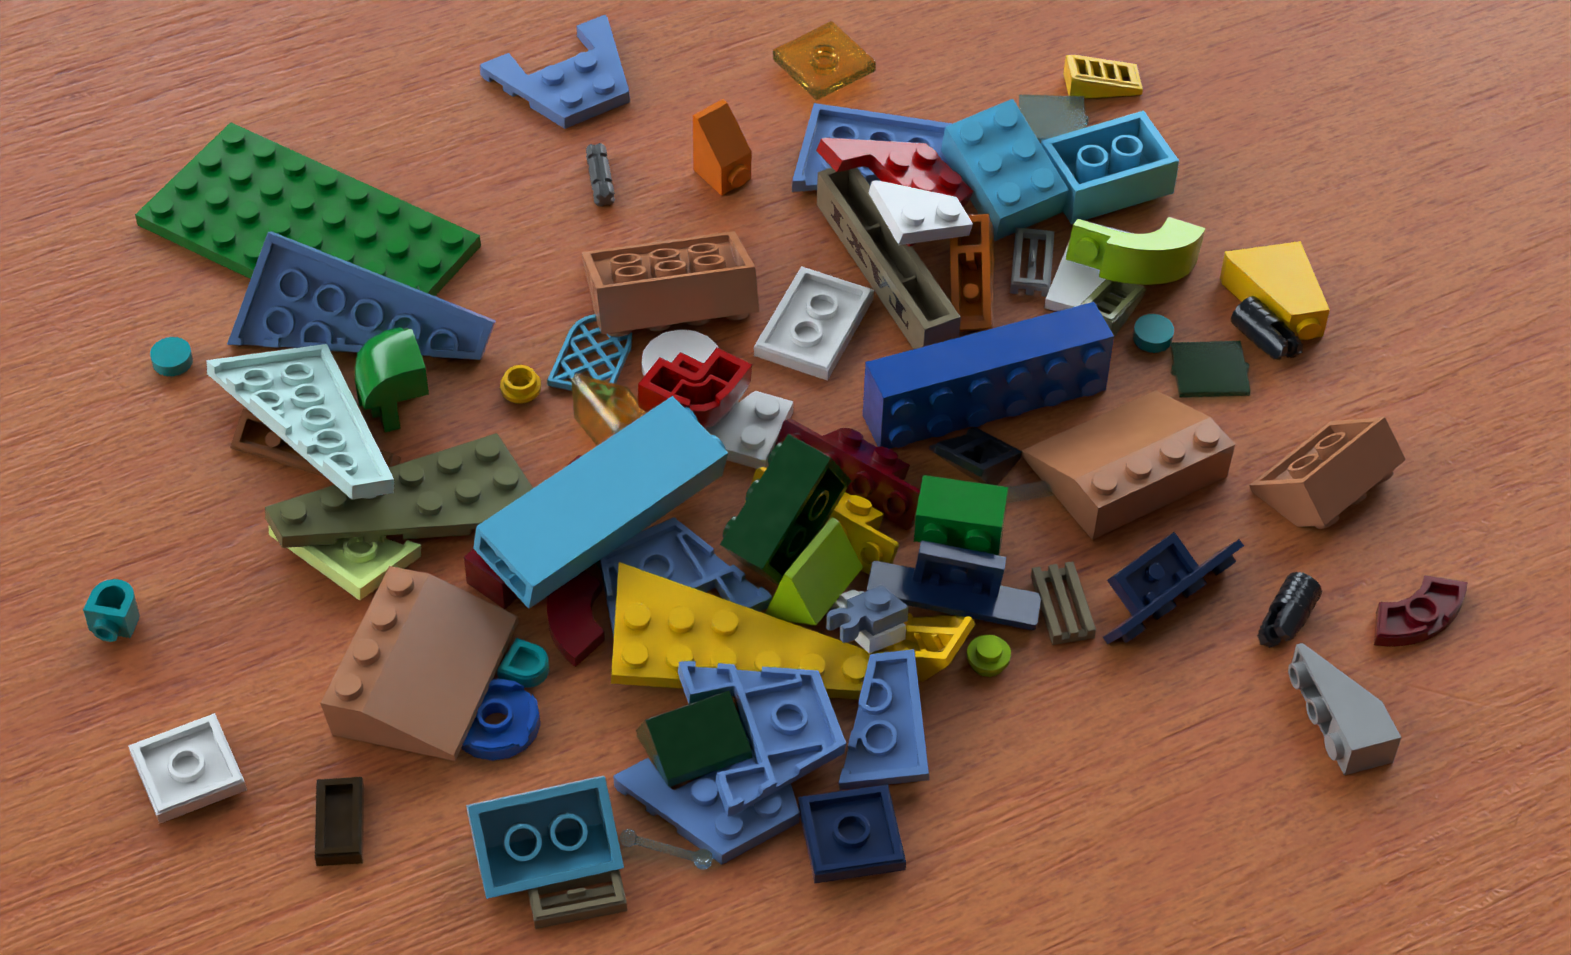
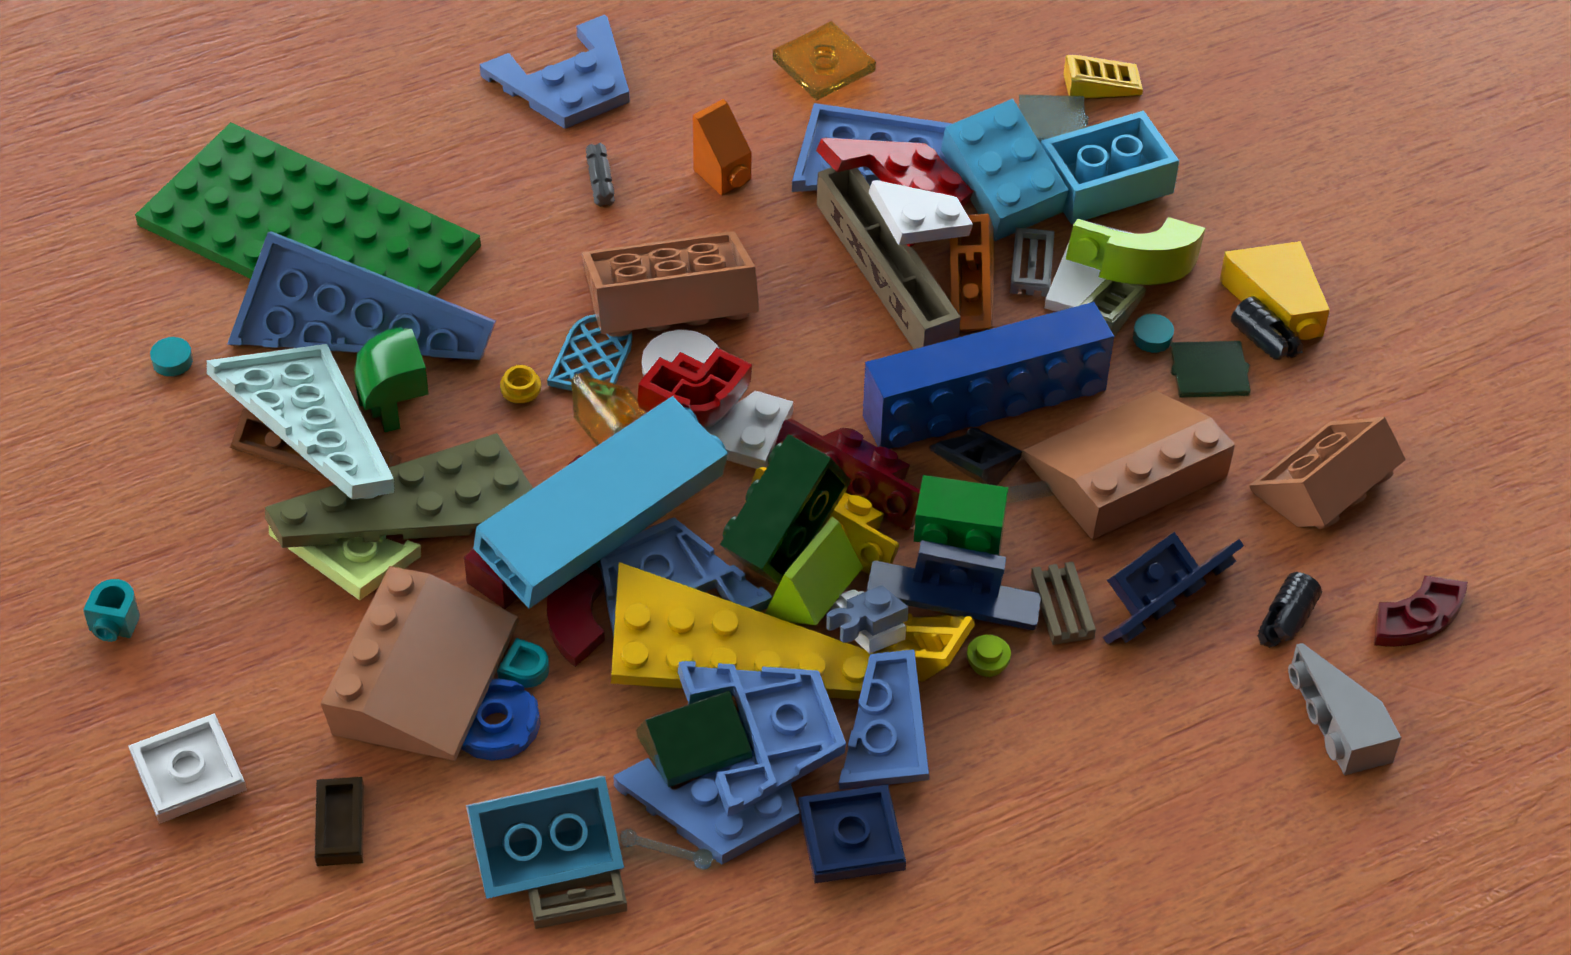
white tile [754,266,874,381] -> none

